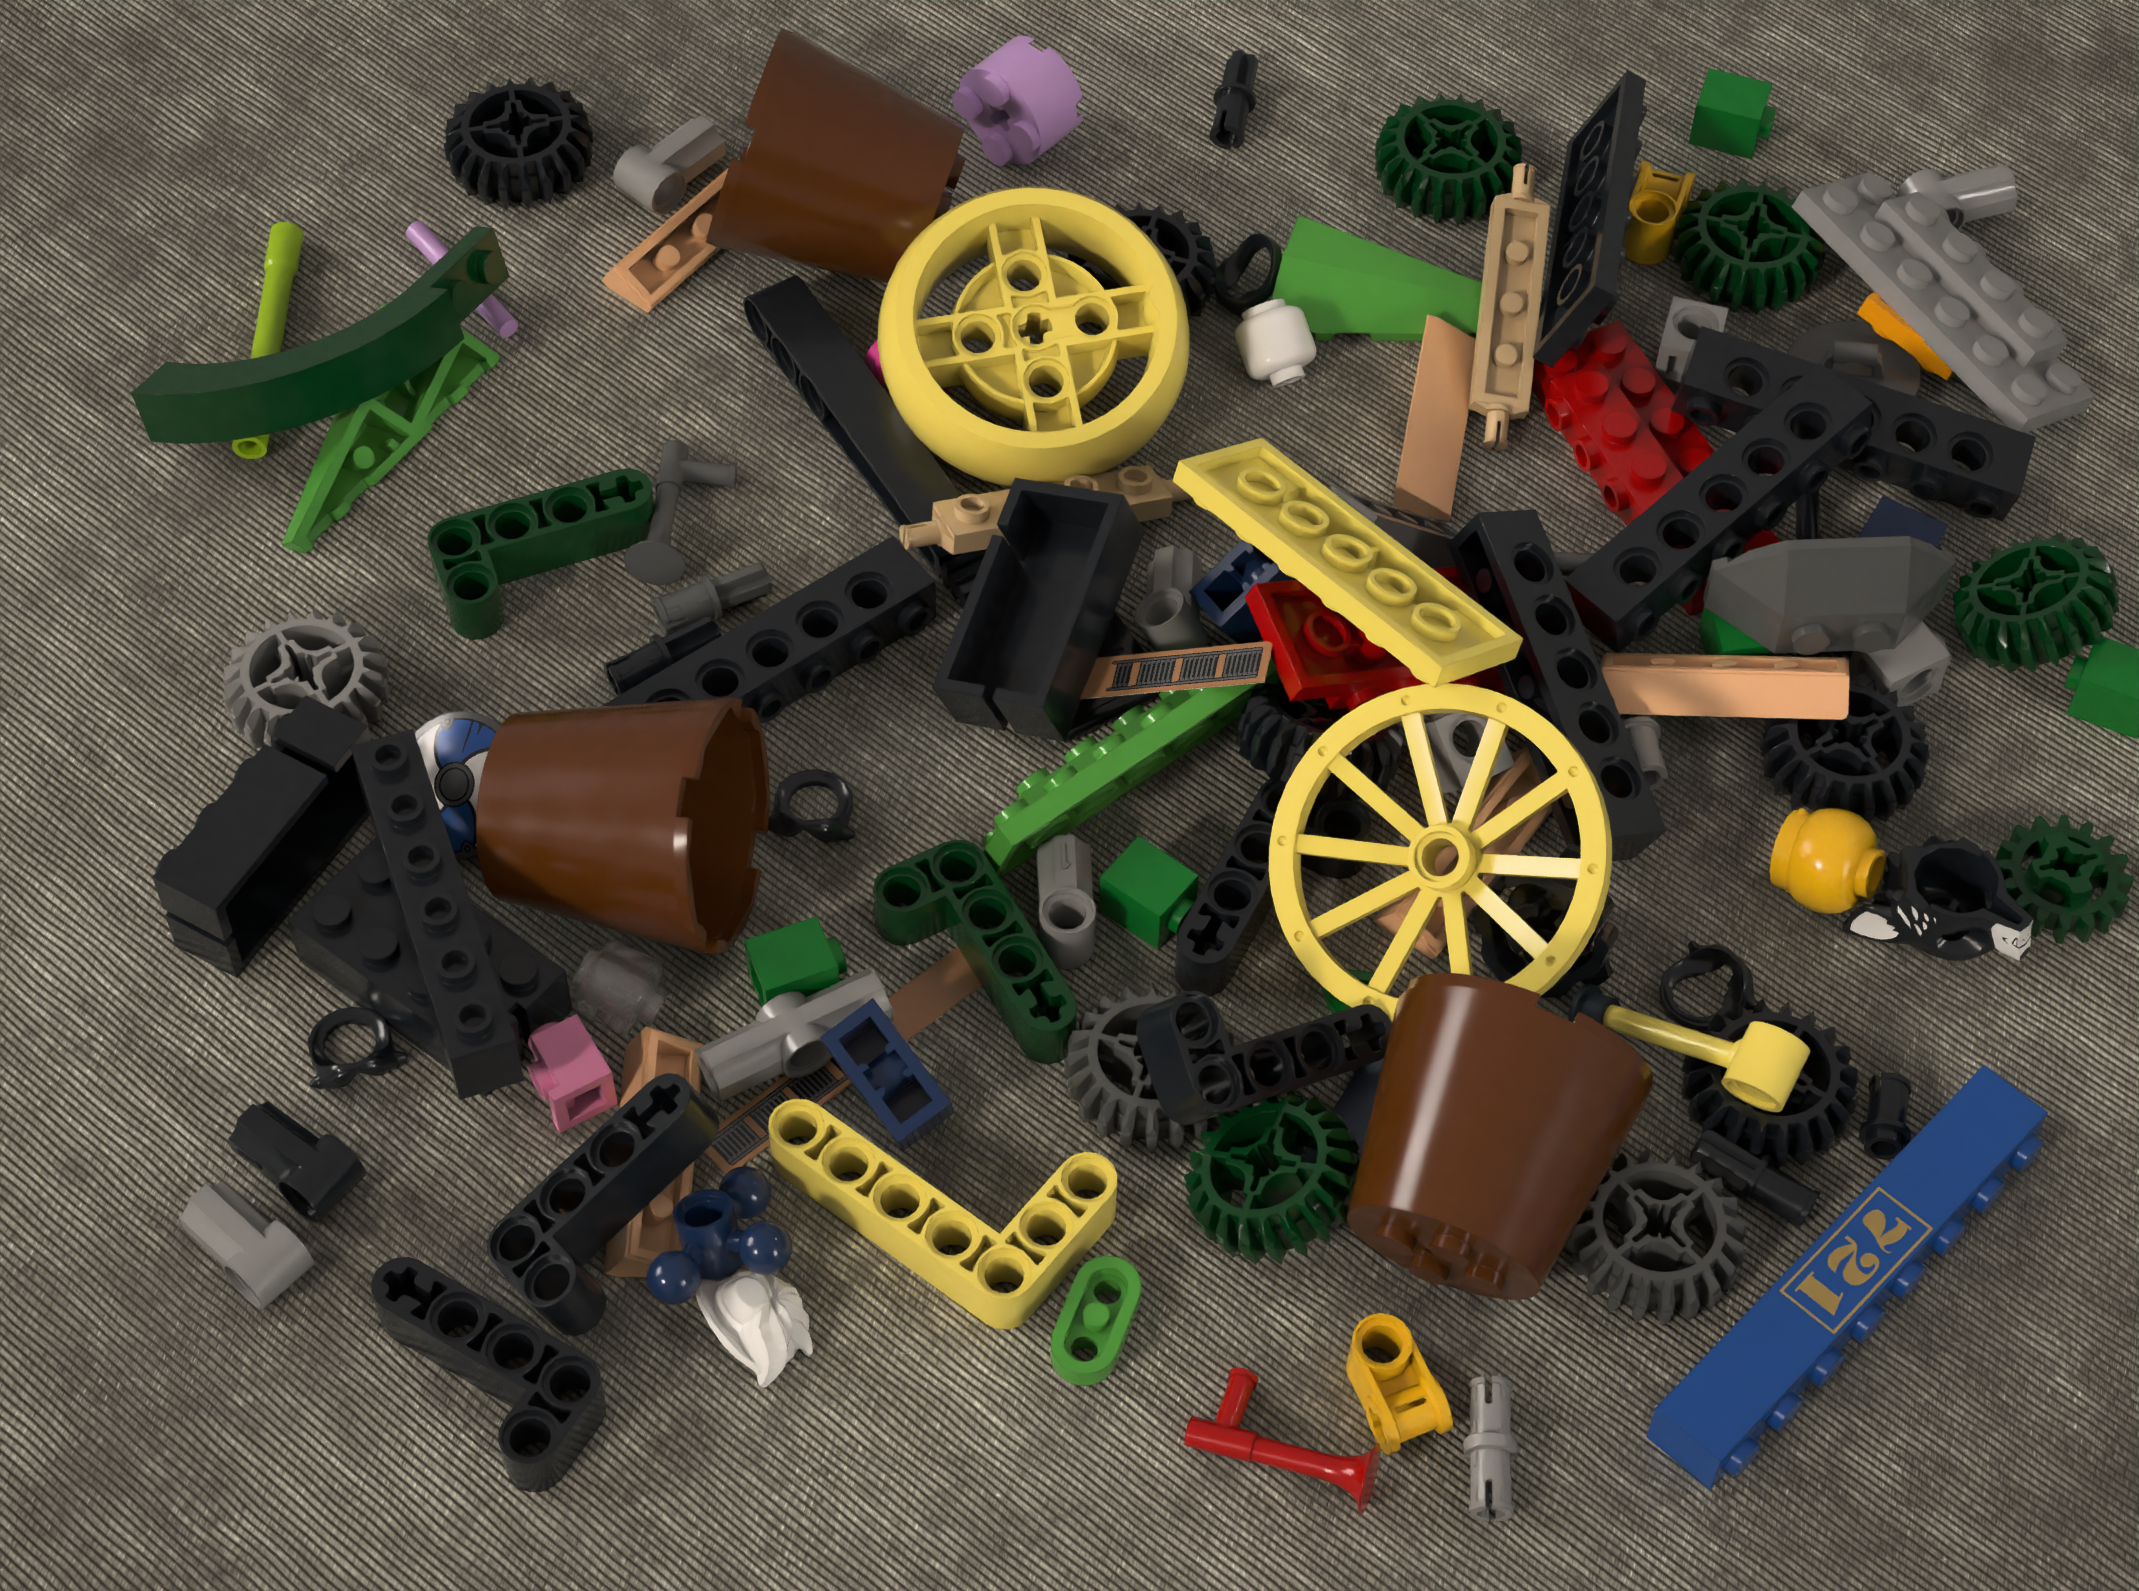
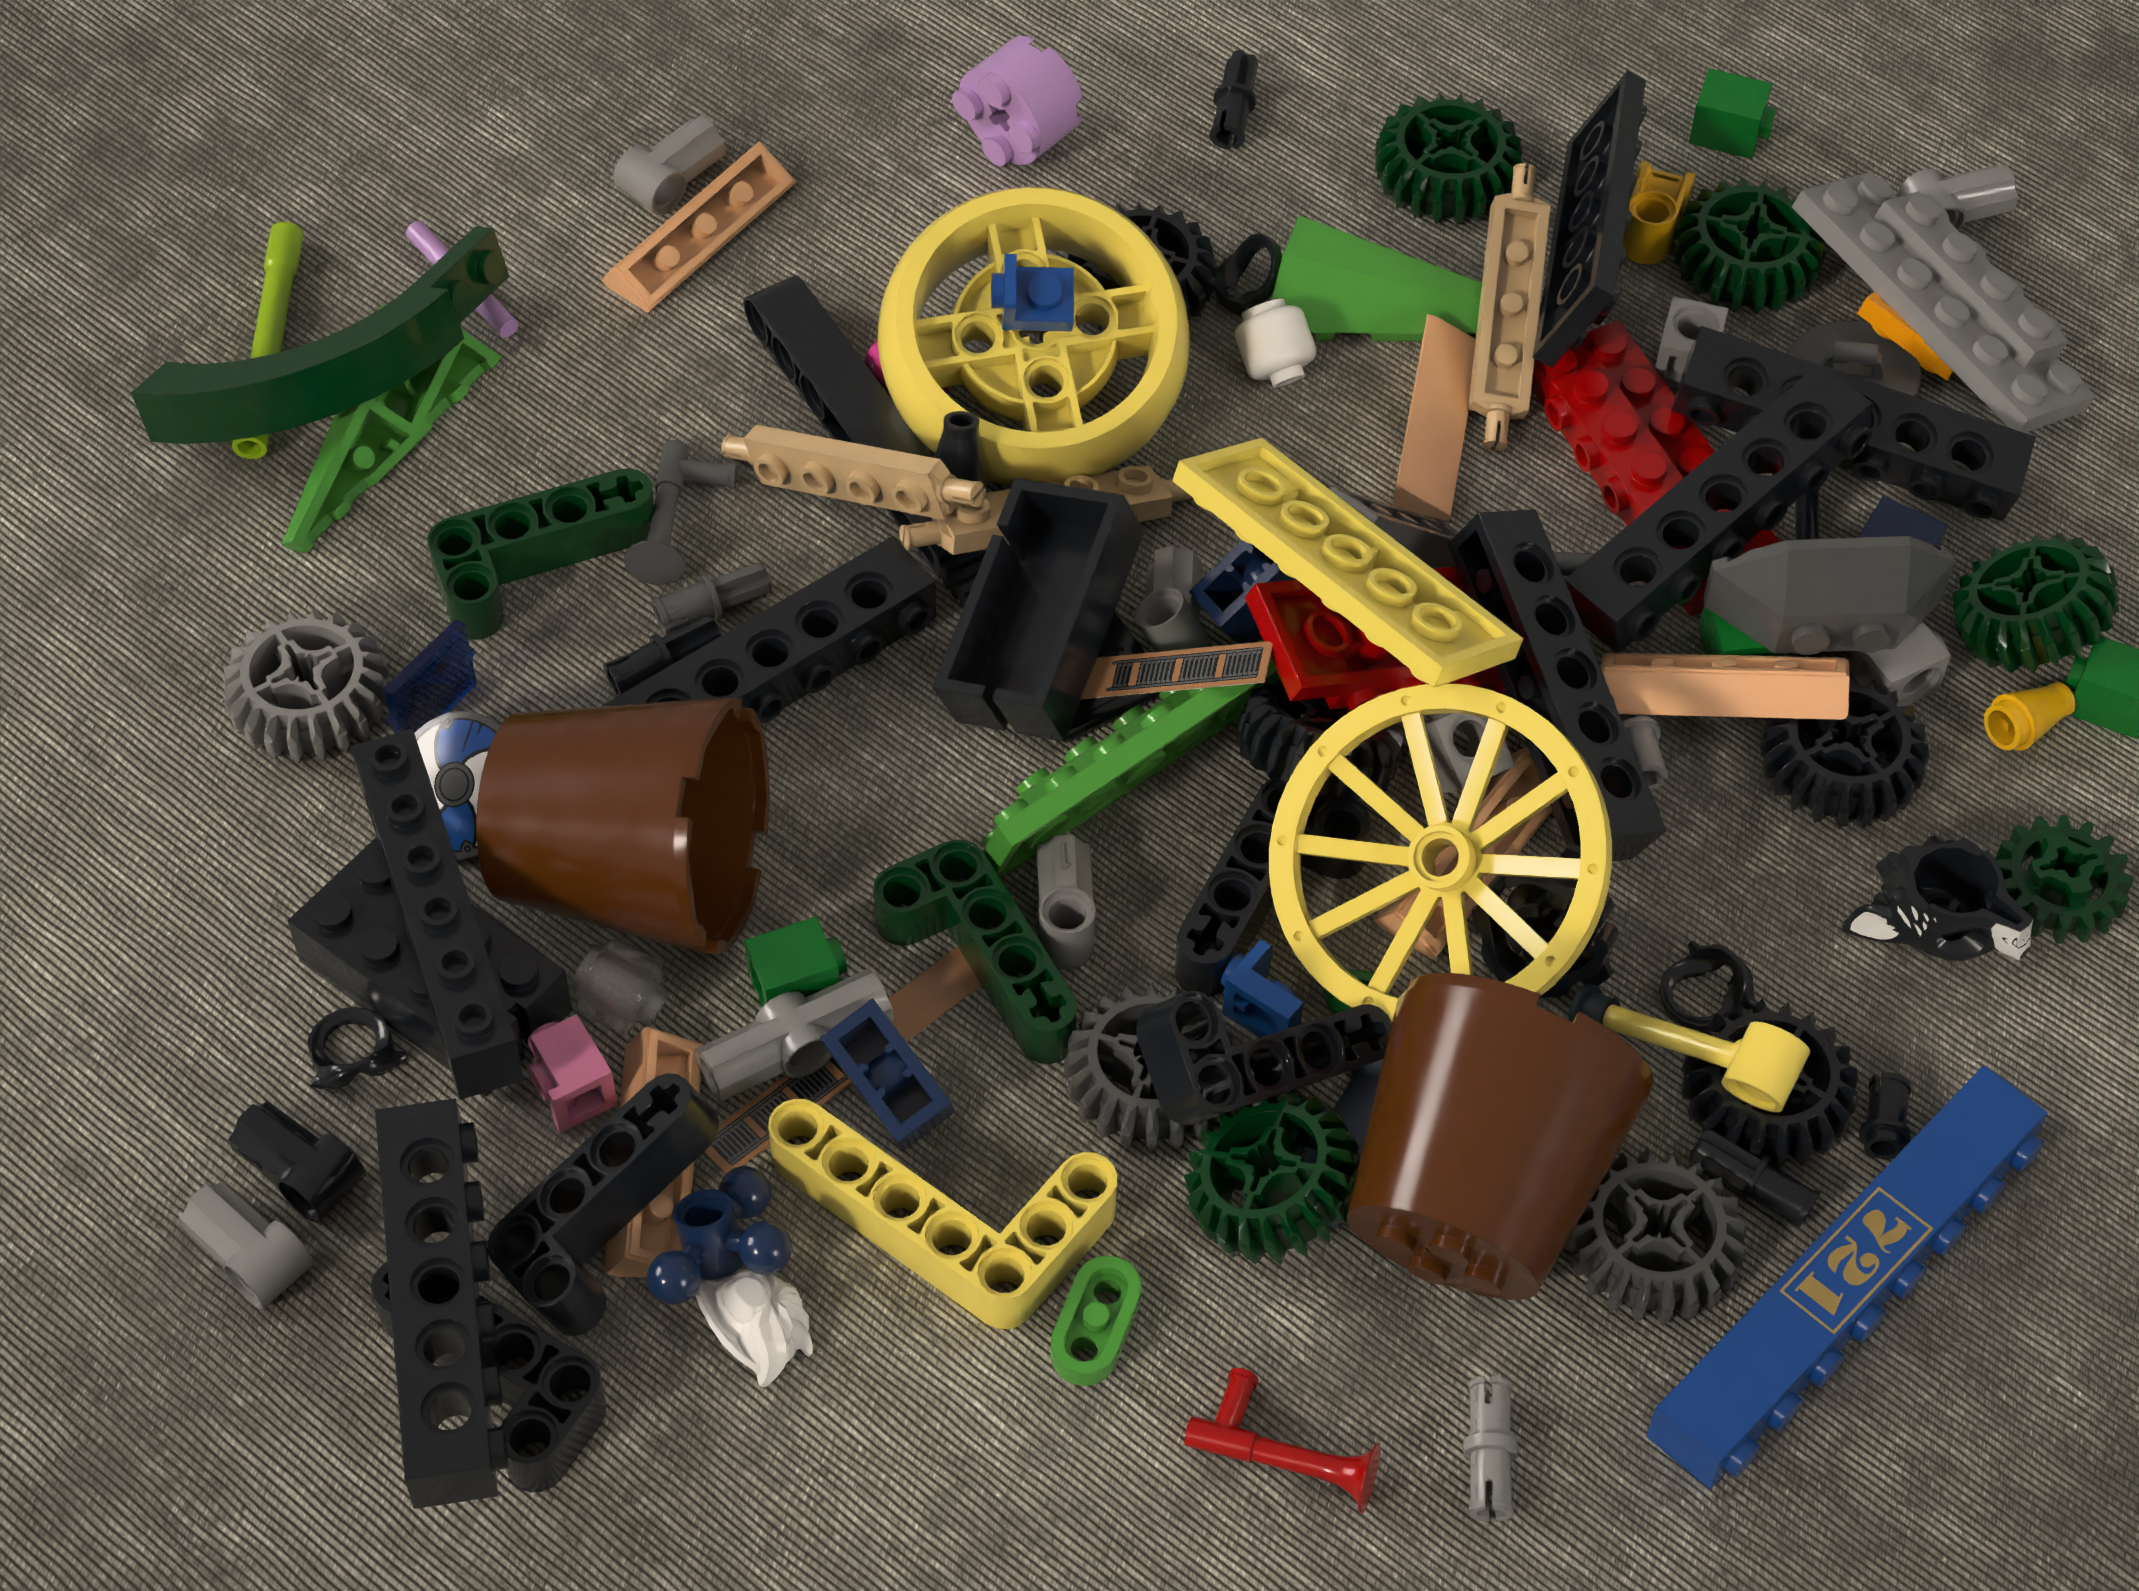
black piece [152,695,371,978] -> none
black gear [444,77,594,210] -> none
reddish brown cone [706,28,966,283] -> none
black piece [768,769,856,843] -> none
green brick [1099,836,1199,950] -> none
yellow piece [1346,1313,1453,1455] -> none
yellow piece [1769,808,1886,914] -> none
none -> black brick [375,1098,509,1509]
none -> clear blue piece [384,619,477,734]
none -> tan plate [721,425,986,520]
none -> black cone [934,411,988,488]
none -> blue bracket [991,253,1074,332]
none -> blue bracket [1221,939,1304,1038]
none -> yellow cone [1984,682,2076,751]

